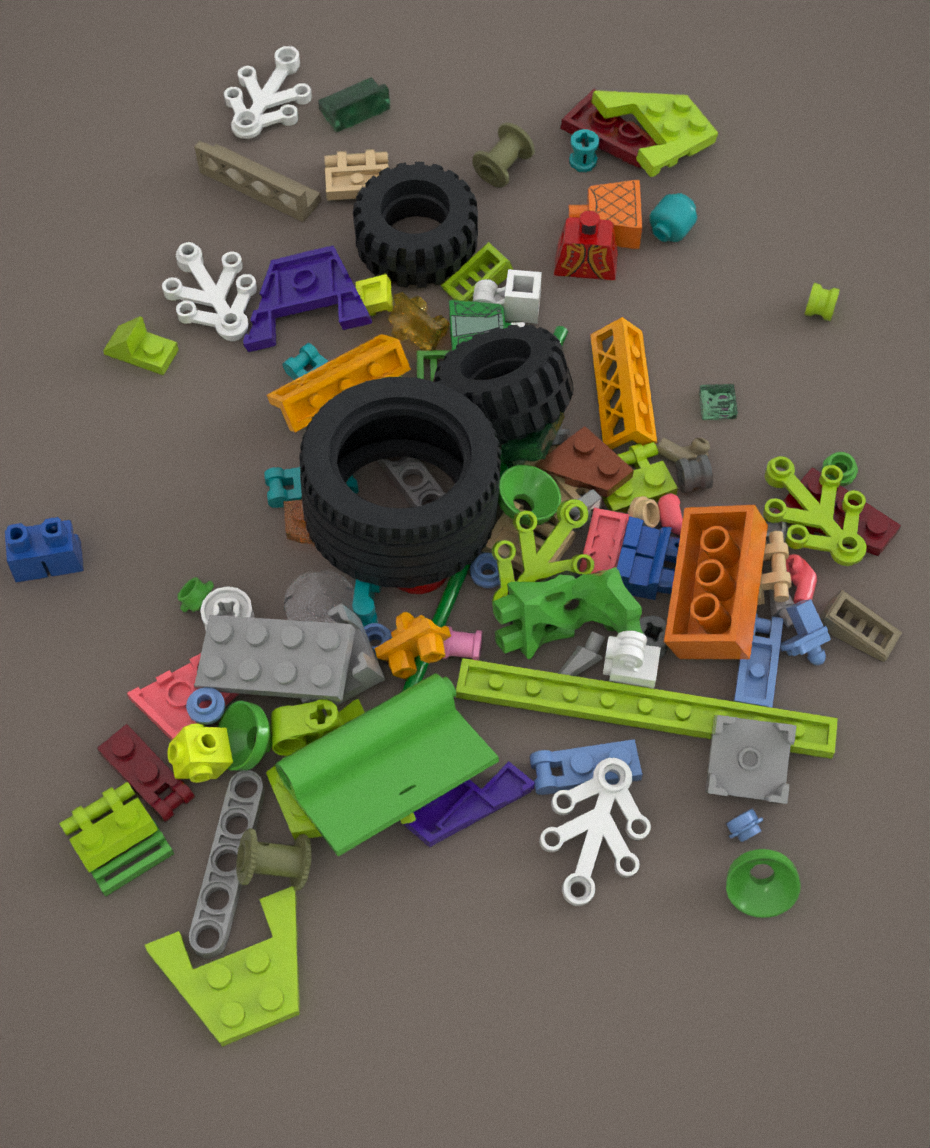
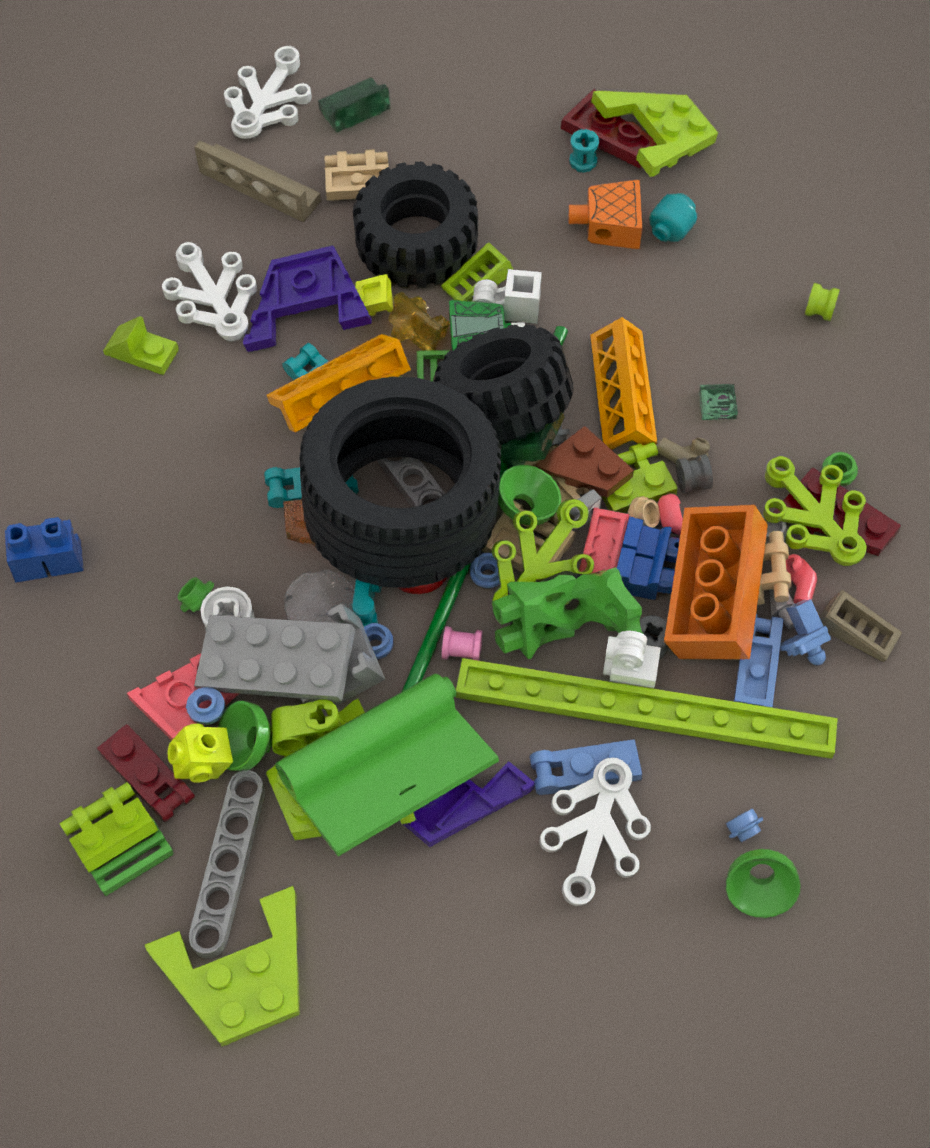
olive hose [236,828,311,891] -> none
light orange hips [375,612,451,679] -> none
olive hose [472,123,535,188] -> none
red torso [554,210,618,280] -> none
light grey bar [558,631,605,676] -> none
light grey panel [705,715,796,804] -> none

